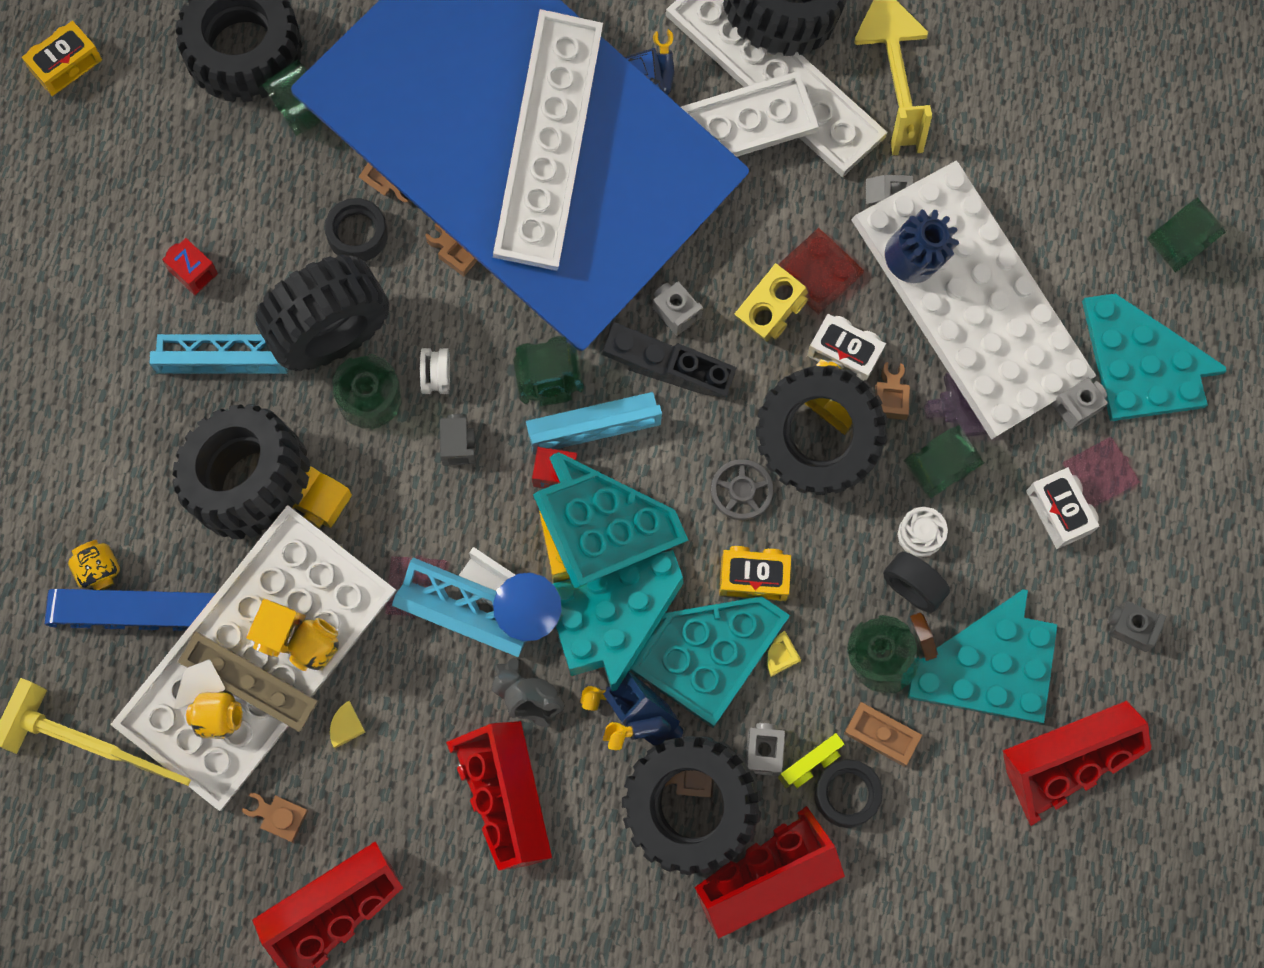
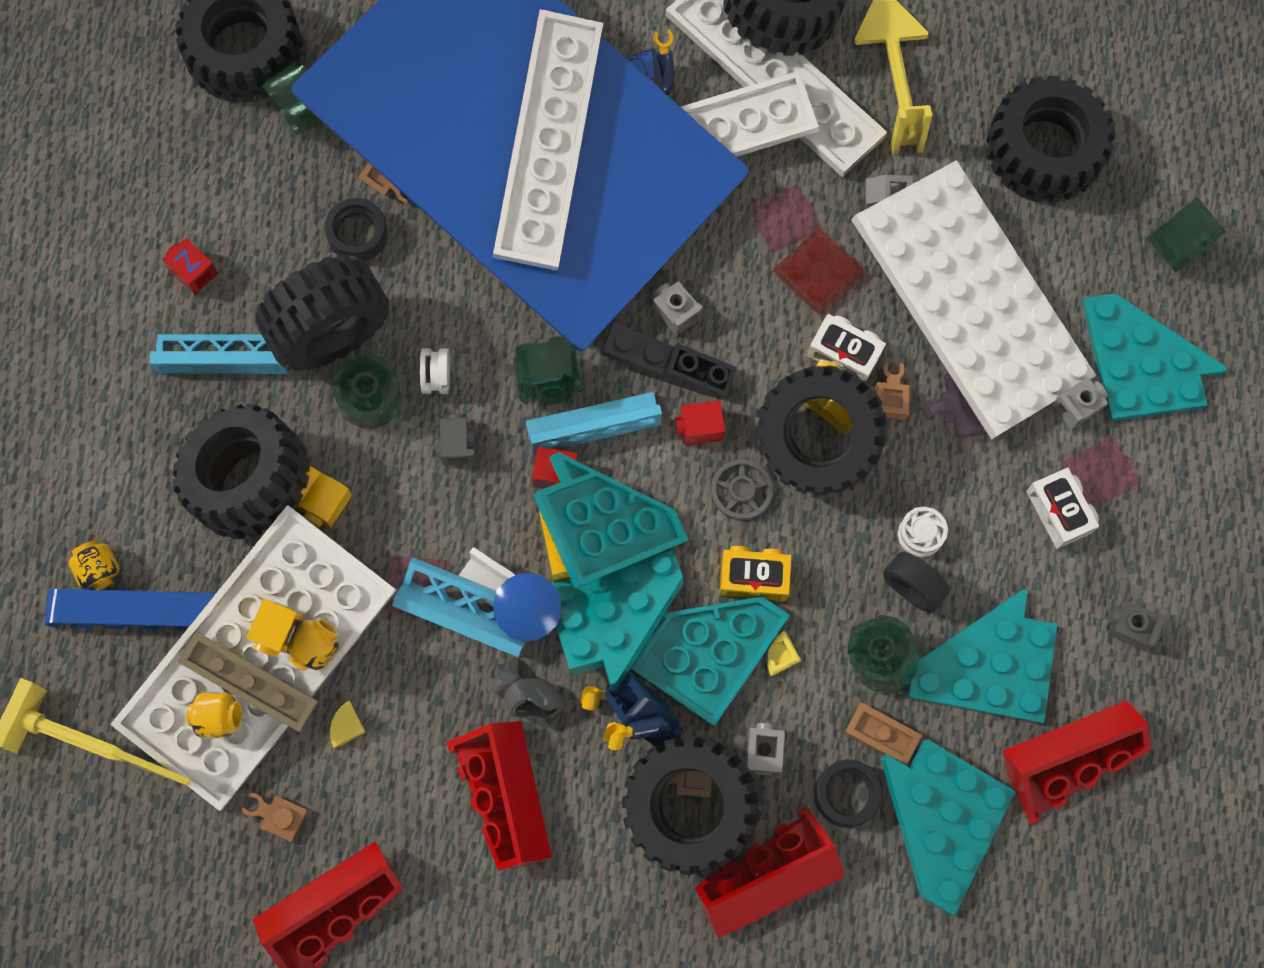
yellow brick [22,20,102,96] -> none
white sticker [174,660,225,709] -> none
medium nougat plate [425,223,478,277] -> none
light yellow brick [735,263,808,342] -> none
neon yellow plate [778,733,844,789] -> none
dark blue gear [885,209,959,283] -> none
clear green brick [904,424,984,499] -> none
reddish brown tile [910,612,938,661] -> none
none -> red brick [675,400,726,446]
none -> clear pink piece [747,185,821,252]
none -> teal wing [881,739,1016,916]
none -> black tyre [986,75,1115,203]

